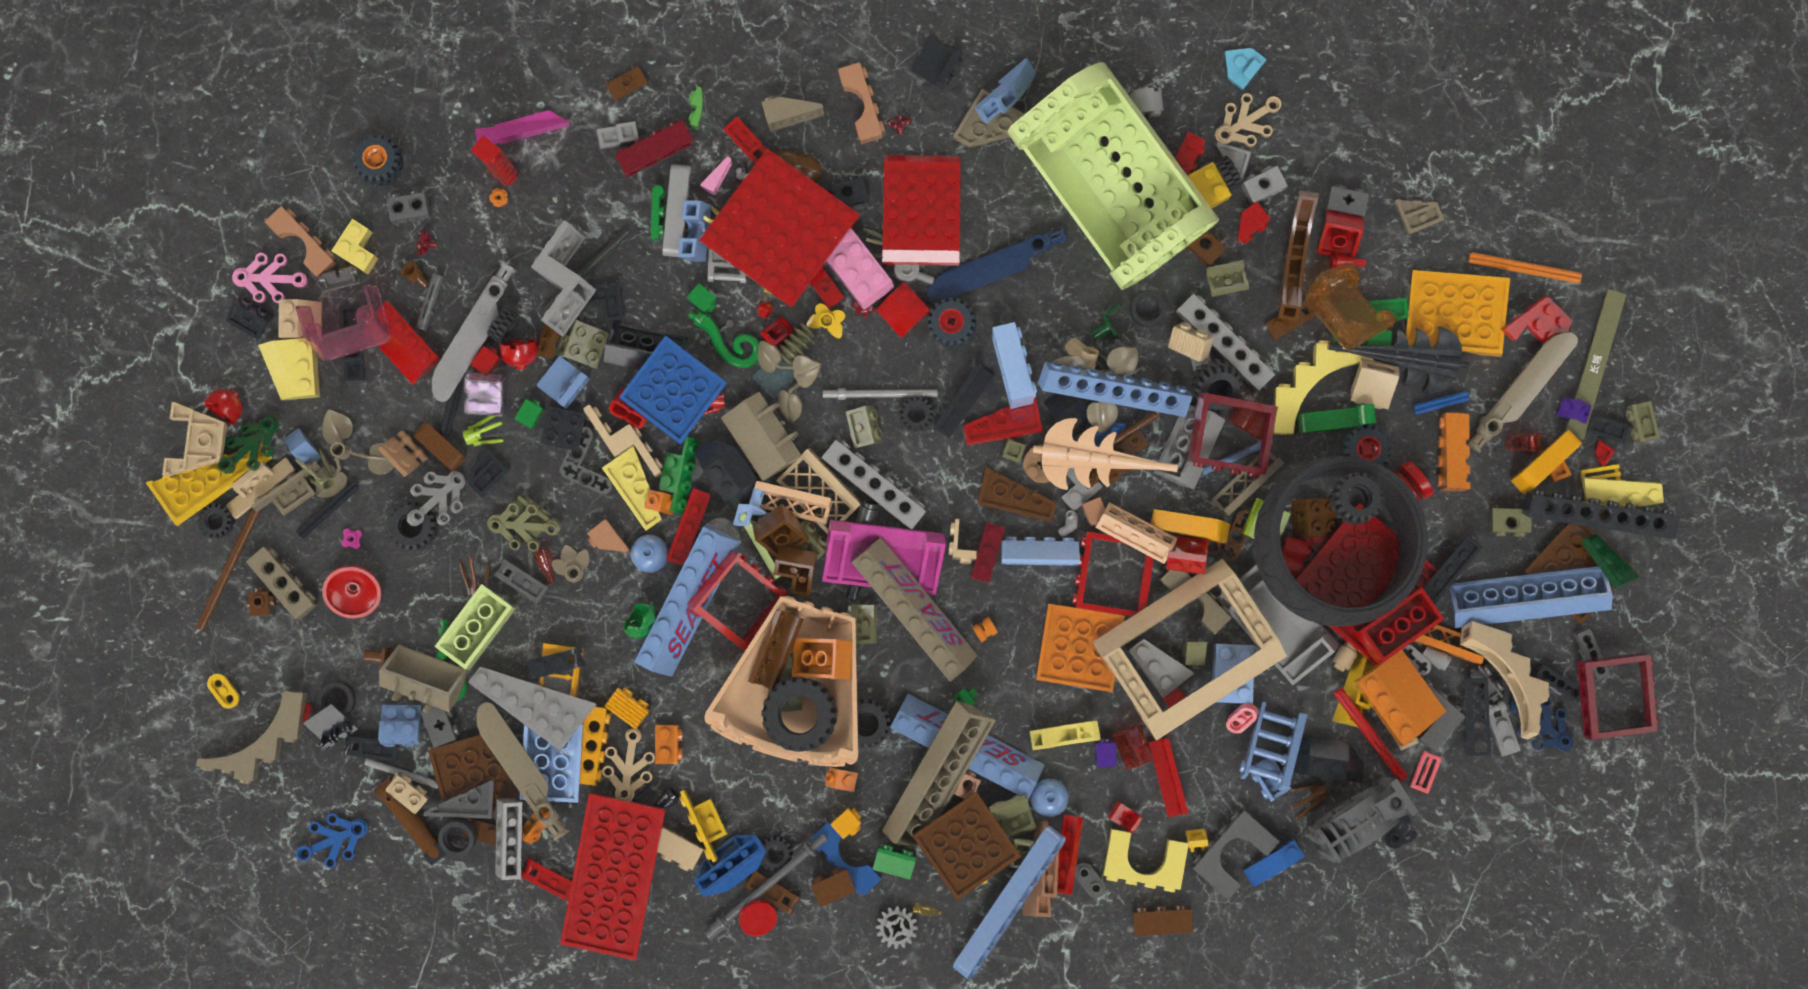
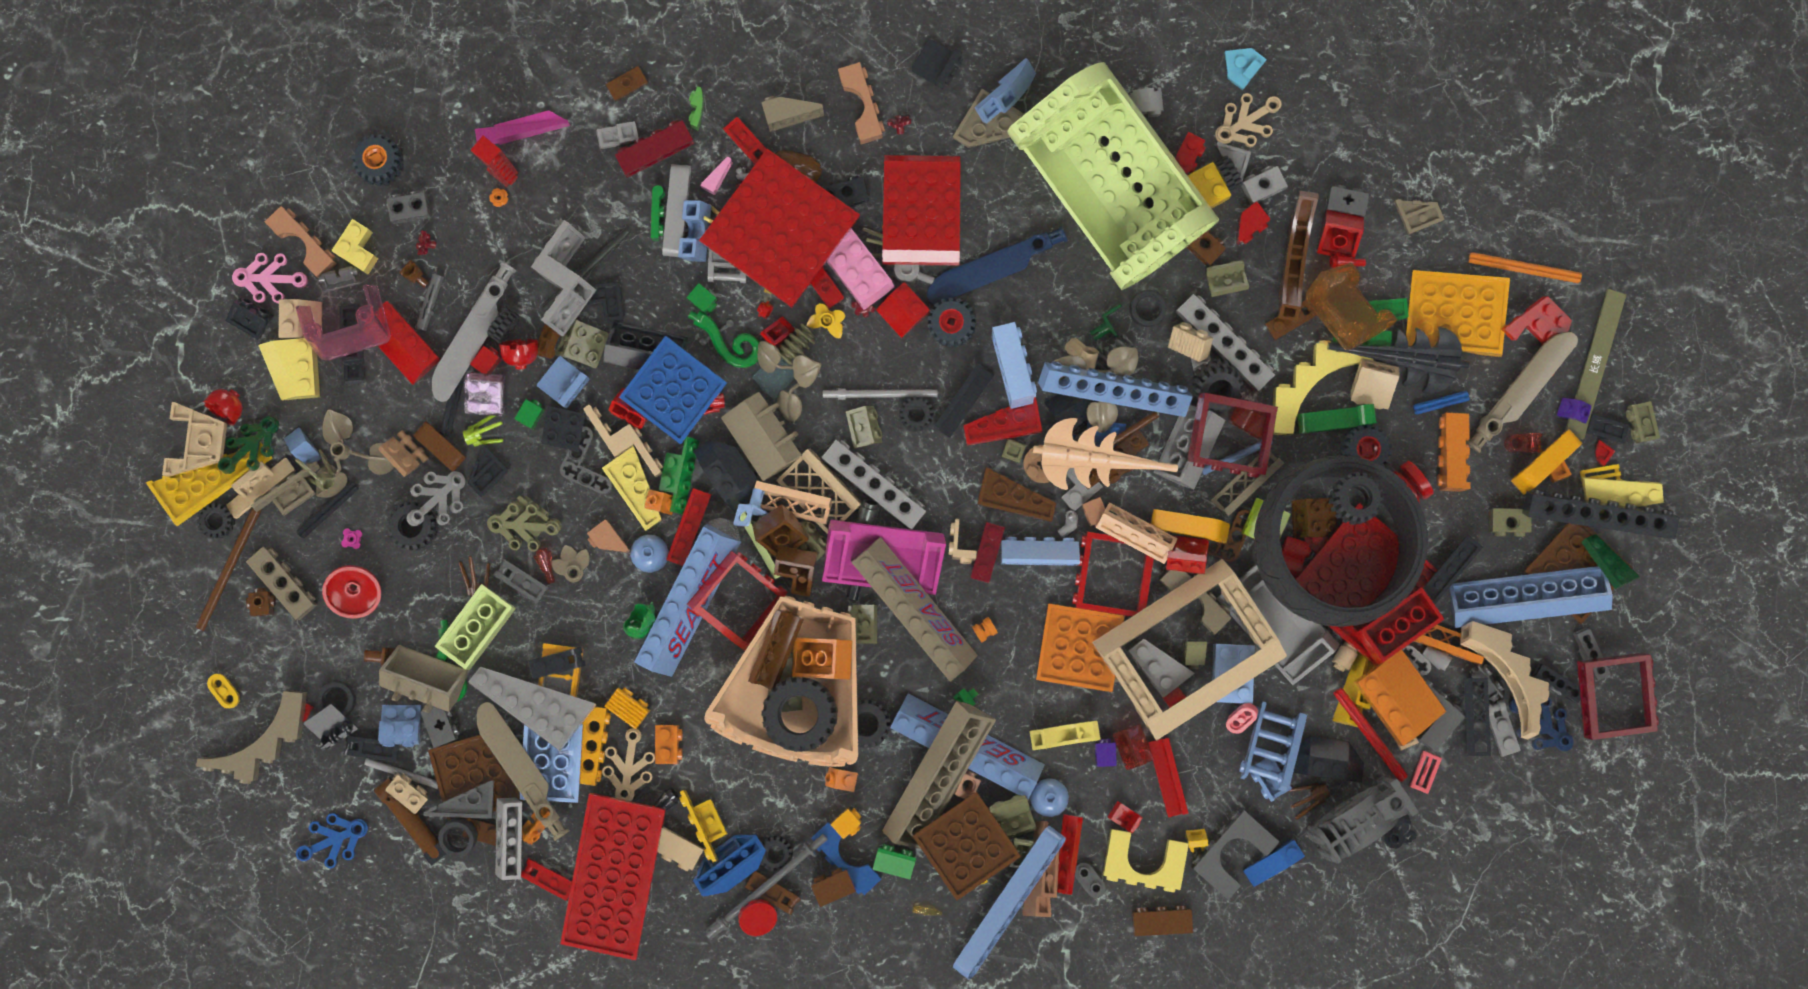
light grey gear [876,906,918,949] -> none

